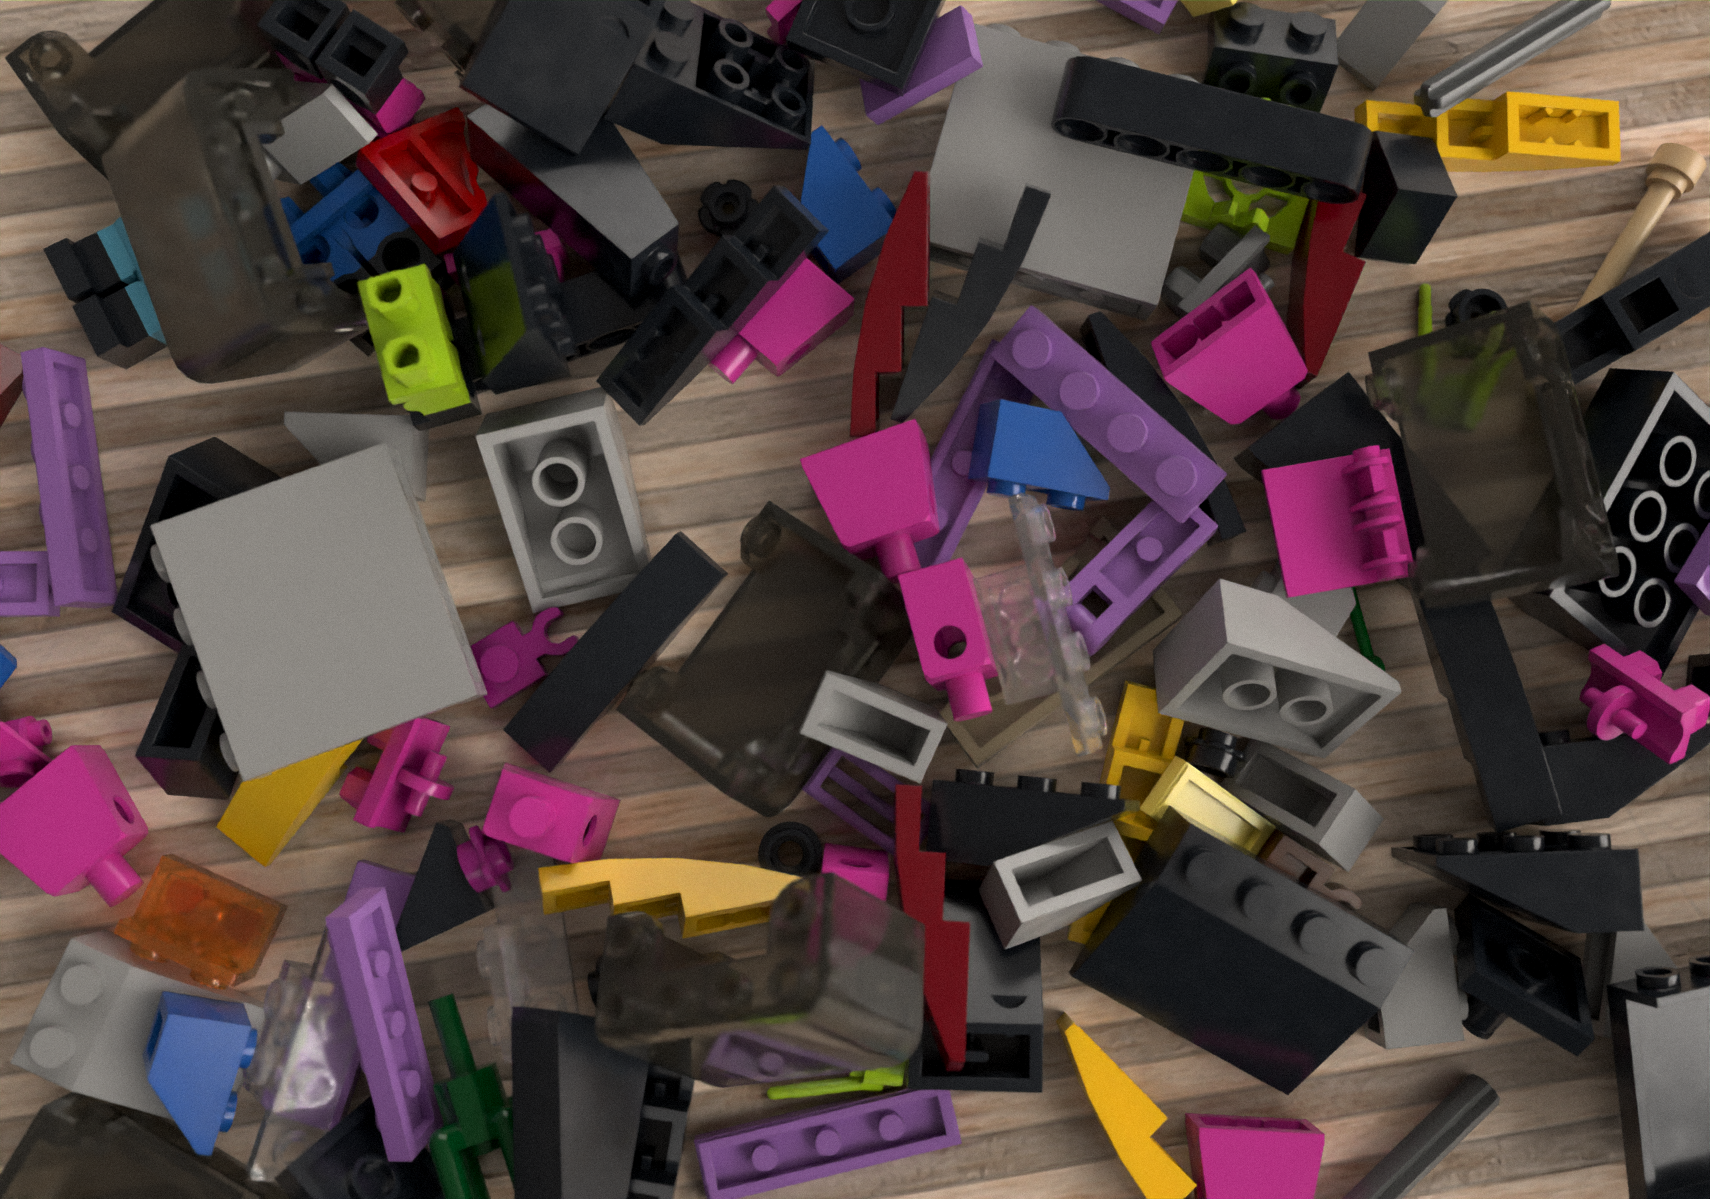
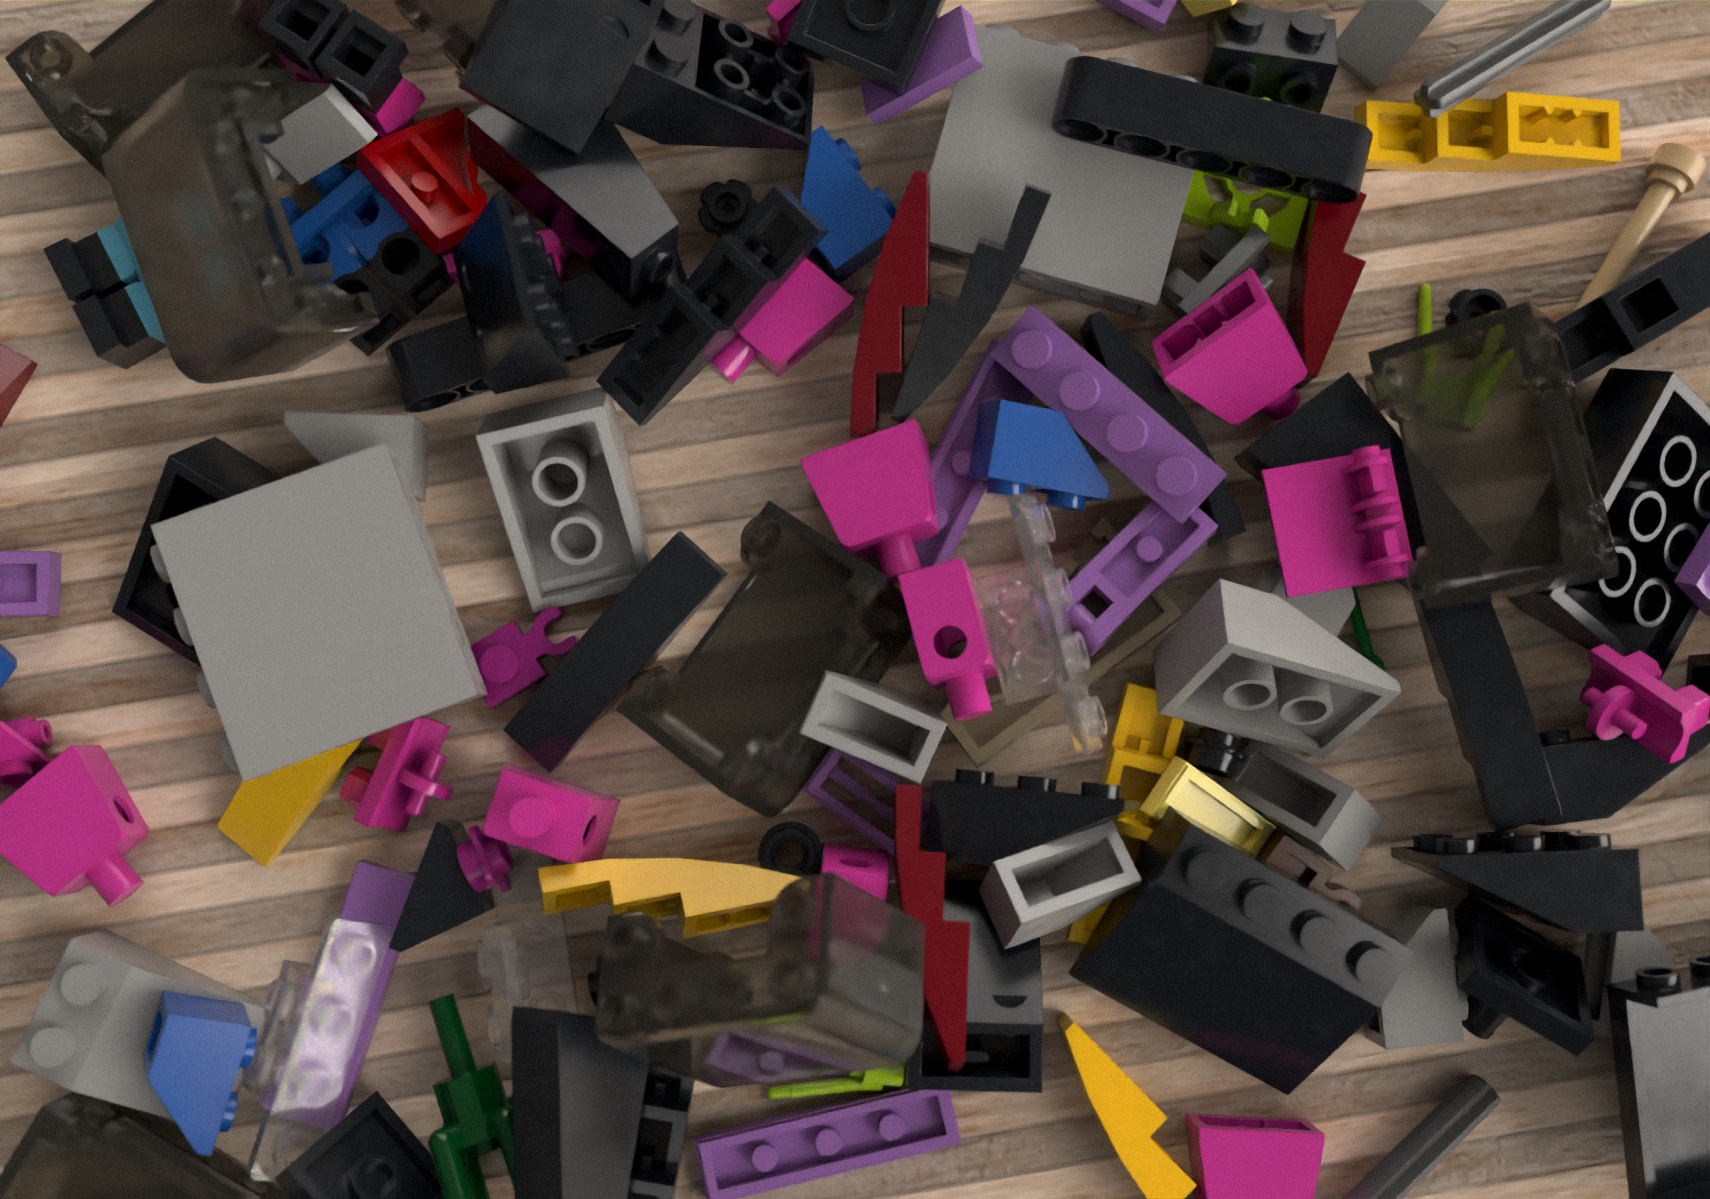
medium lavender plate [20,347,118,609] -> none
clear orange bracket [113,853,288,990] -> none
black slope [135,645,239,800] -> none
medium lavender plate [325,887,444,1162] -> none
lime hips [357,264,482,431] -> none
black slope [1354,131,1458,265] -> none

